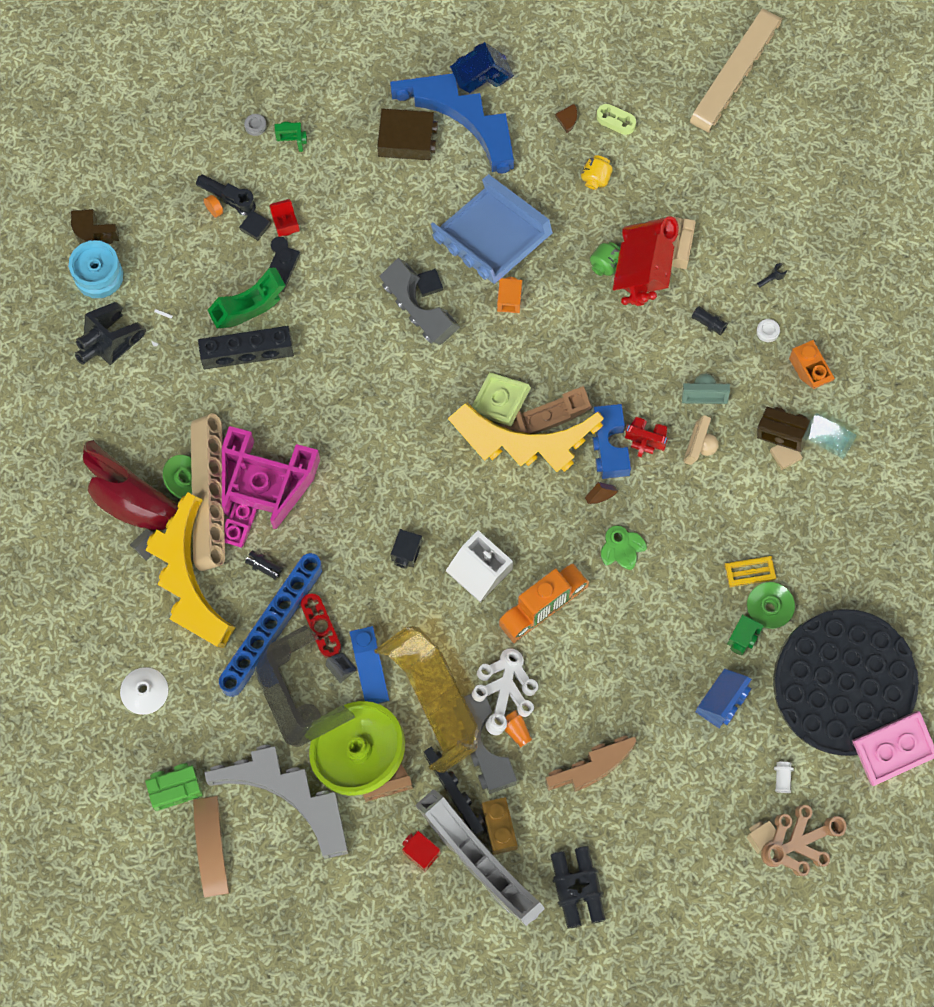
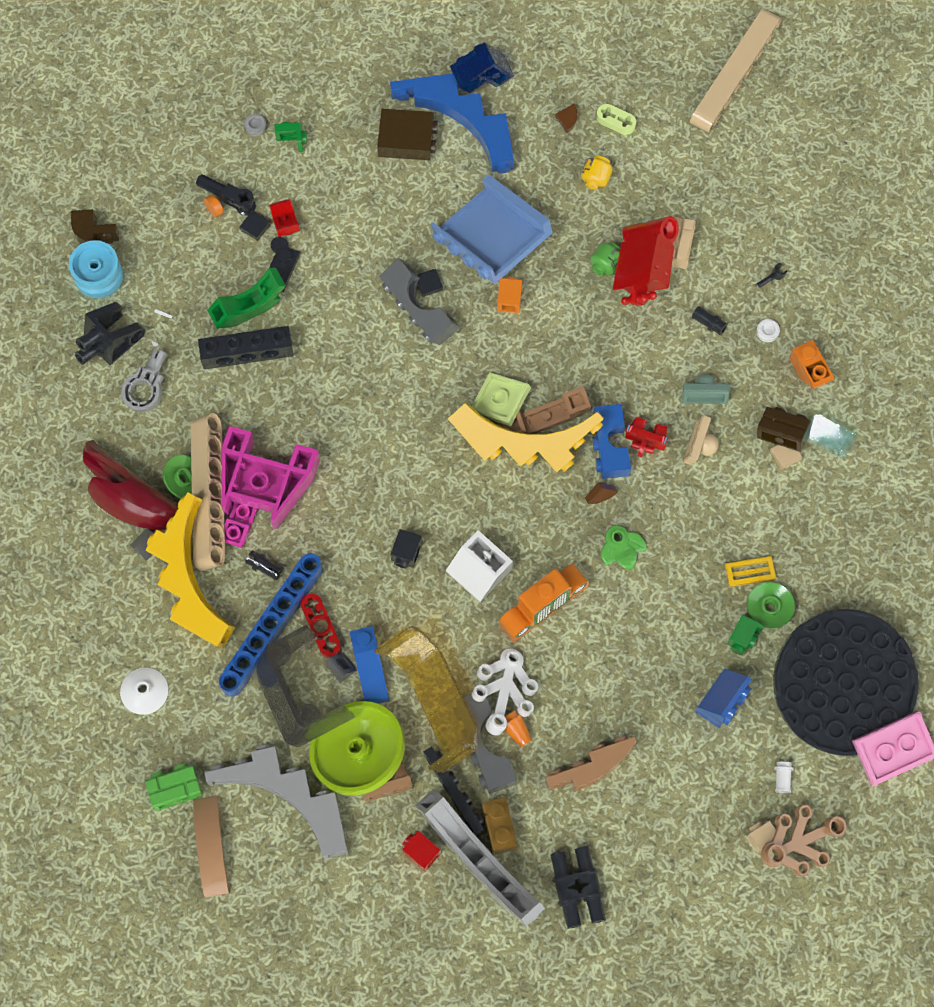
none -> light grey pin [121,348,167,413]

